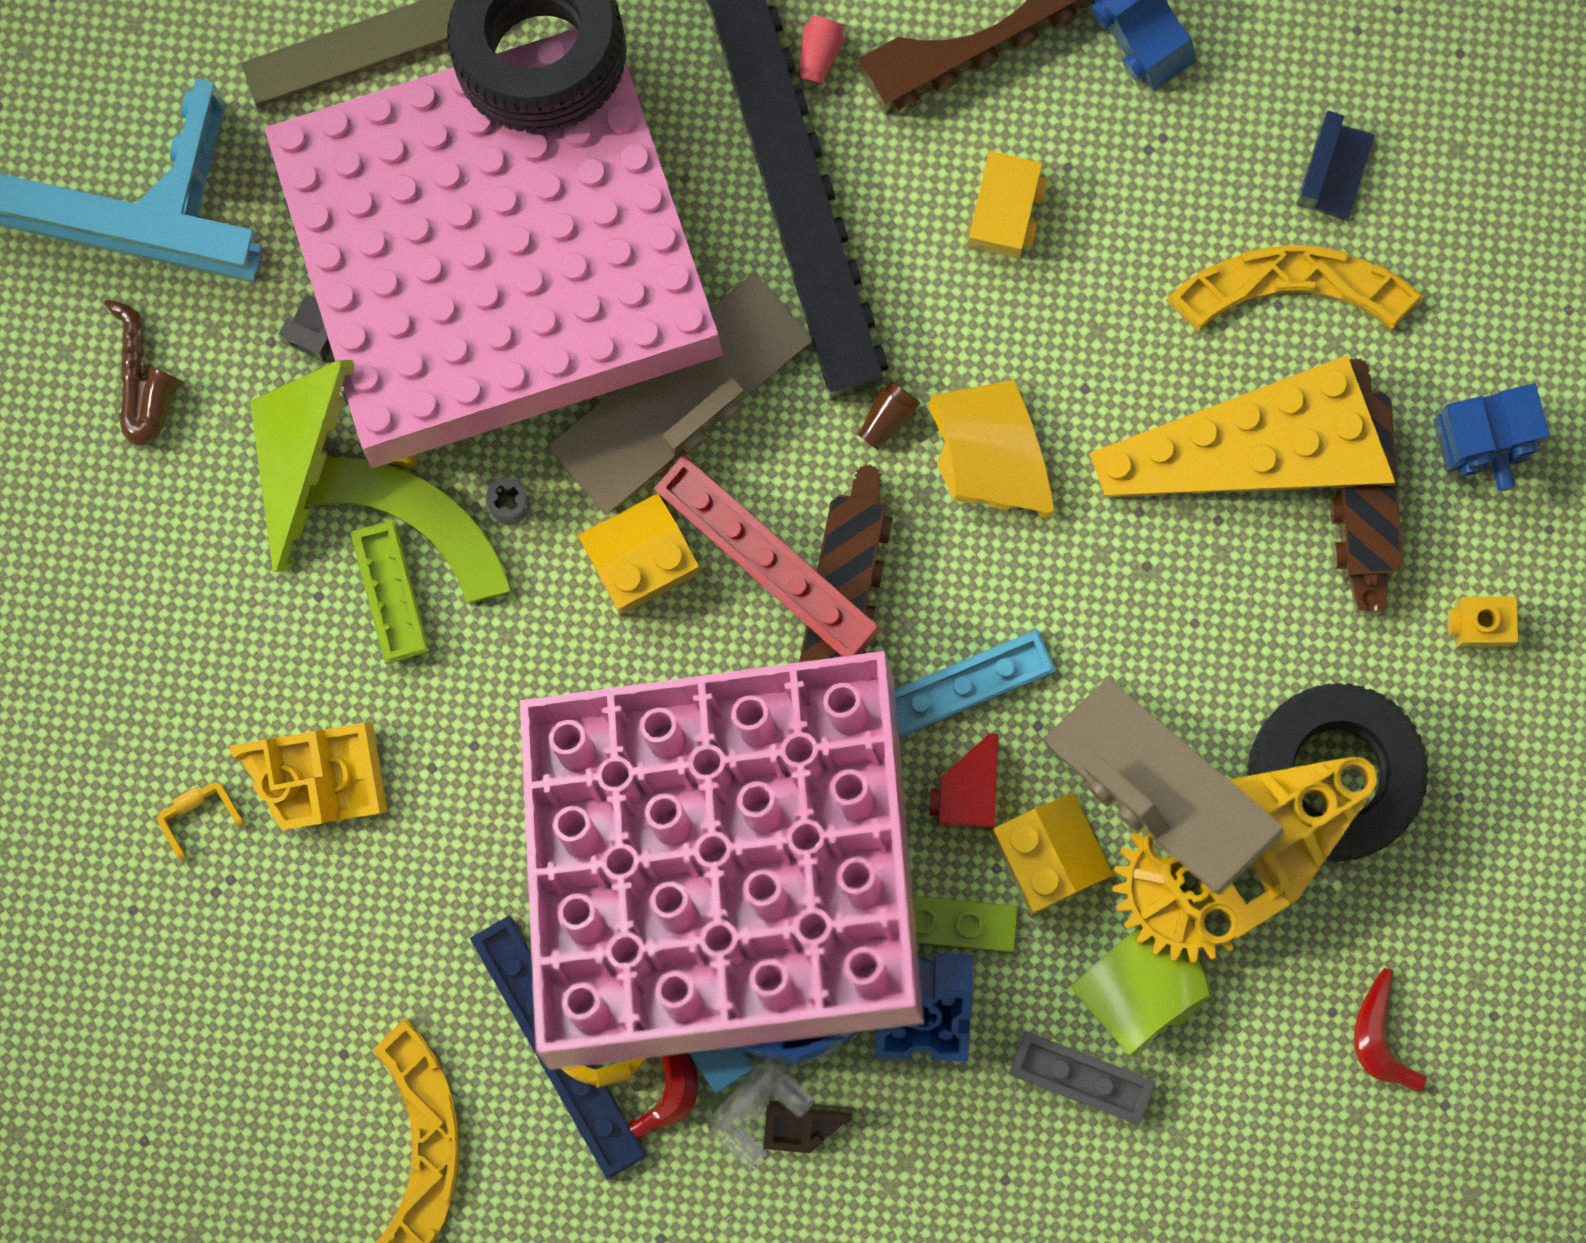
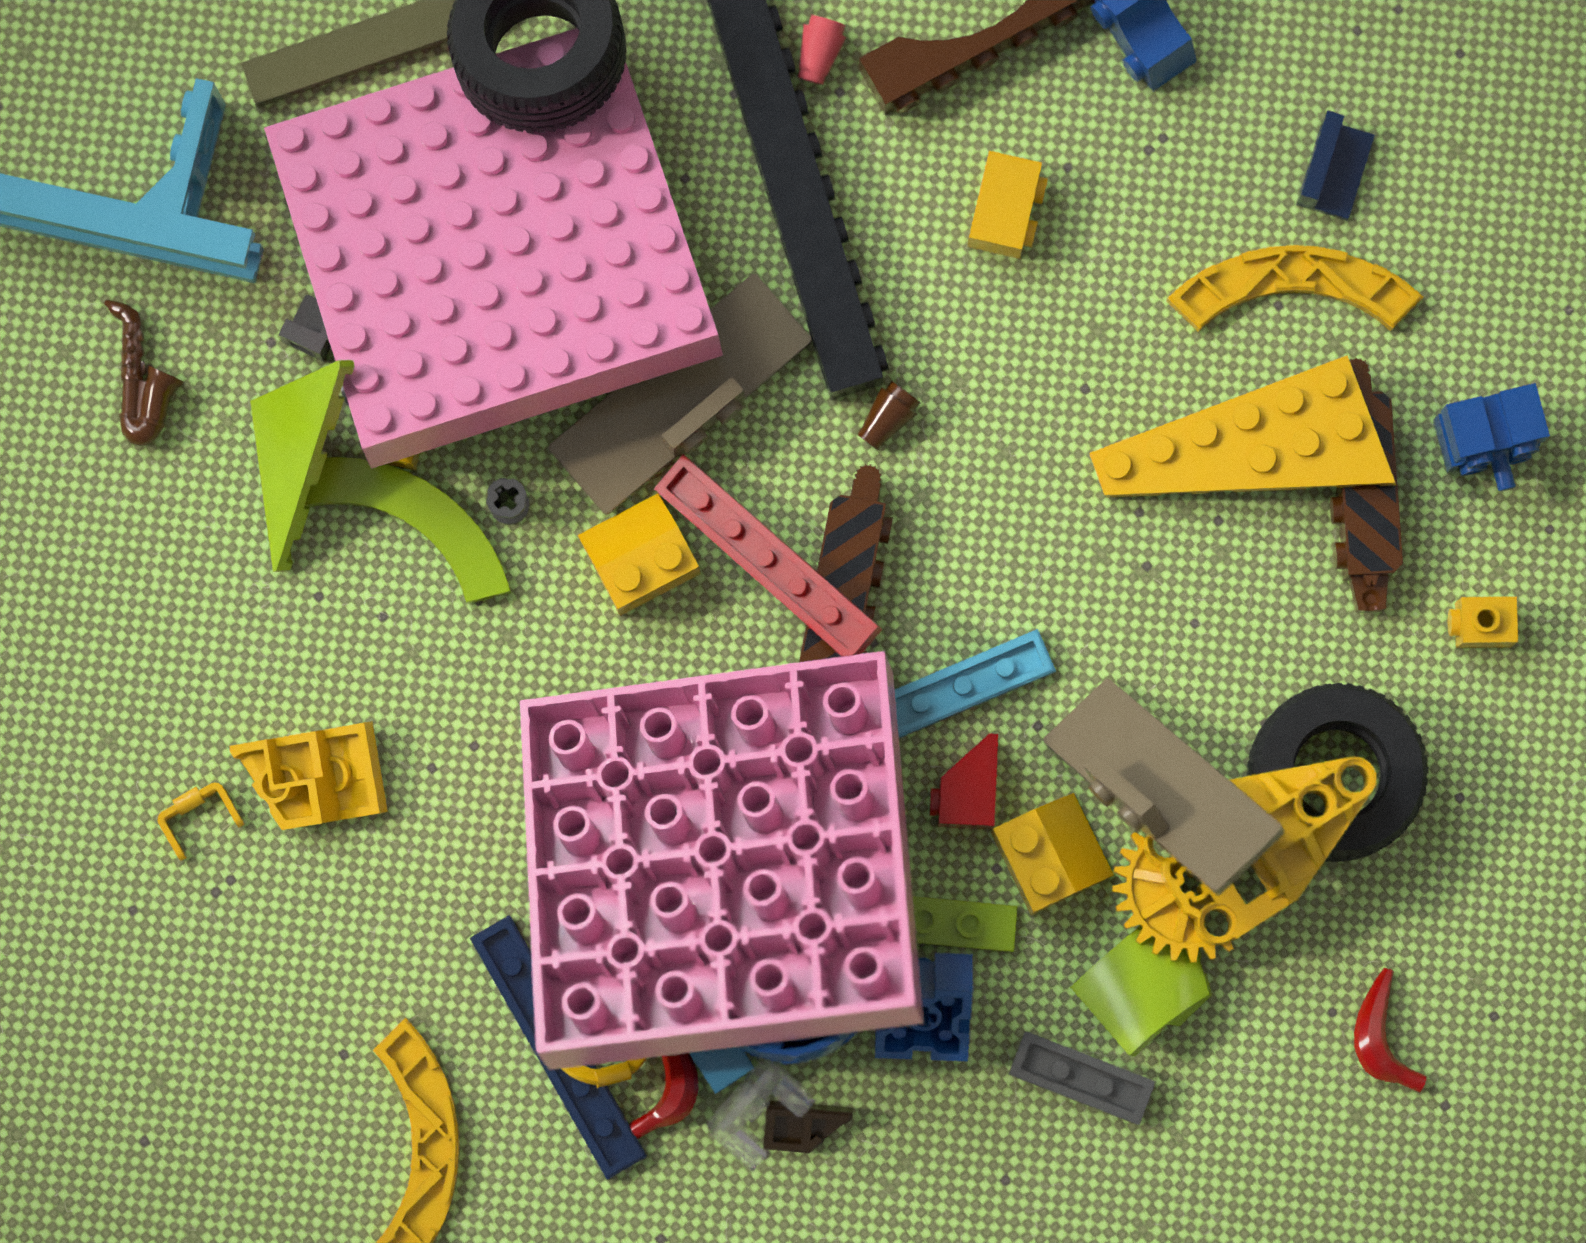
lime plate [350,520,430,665] -> none
yellow slope [928,379,1054,518] -> none

